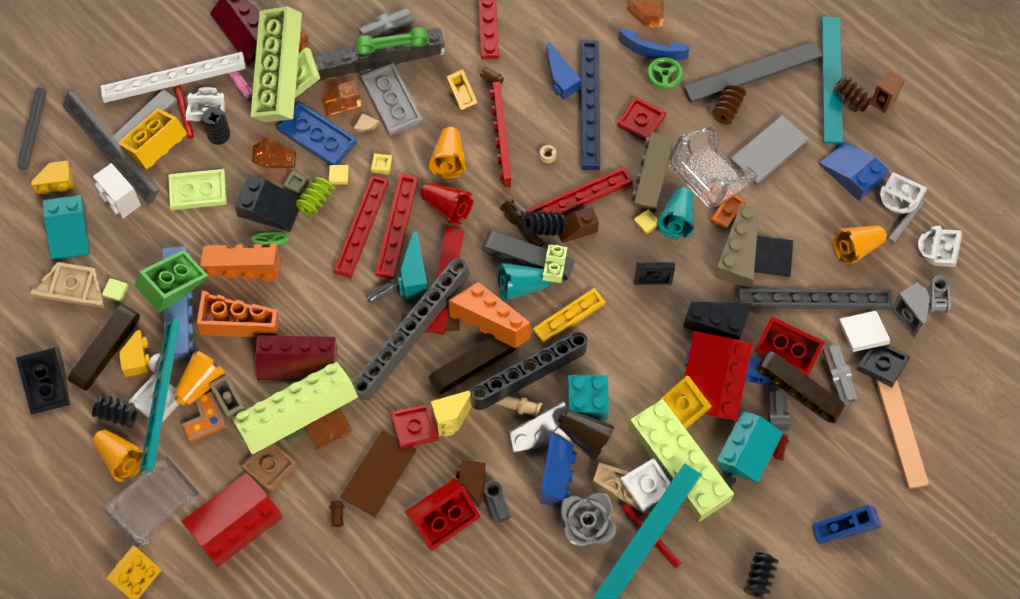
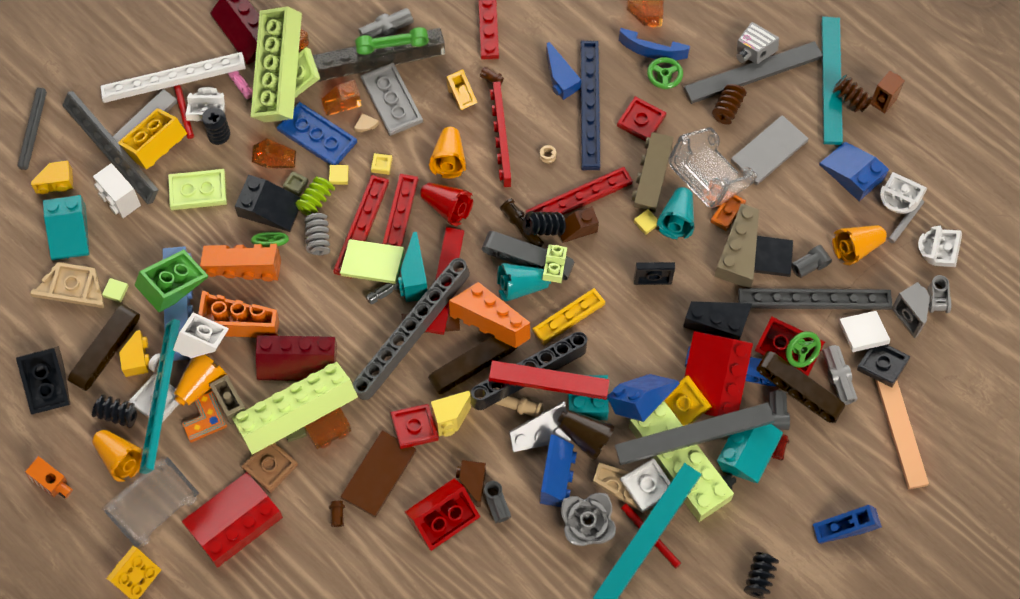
none -> orange torso [25,456,73,499]
none -> white slope [173,312,229,358]
none -> light grey piece [304,213,330,255]
none -> yellowish green tile [340,239,405,284]
none -> tile [489,361,610,400]
none -> blue slope [607,374,680,422]
none -> dark grey tile [615,403,775,465]
none -> light grey torso [736,22,779,64]
none -> bright green piece [786,331,821,368]
none -> dark grey piece [791,245,832,278]

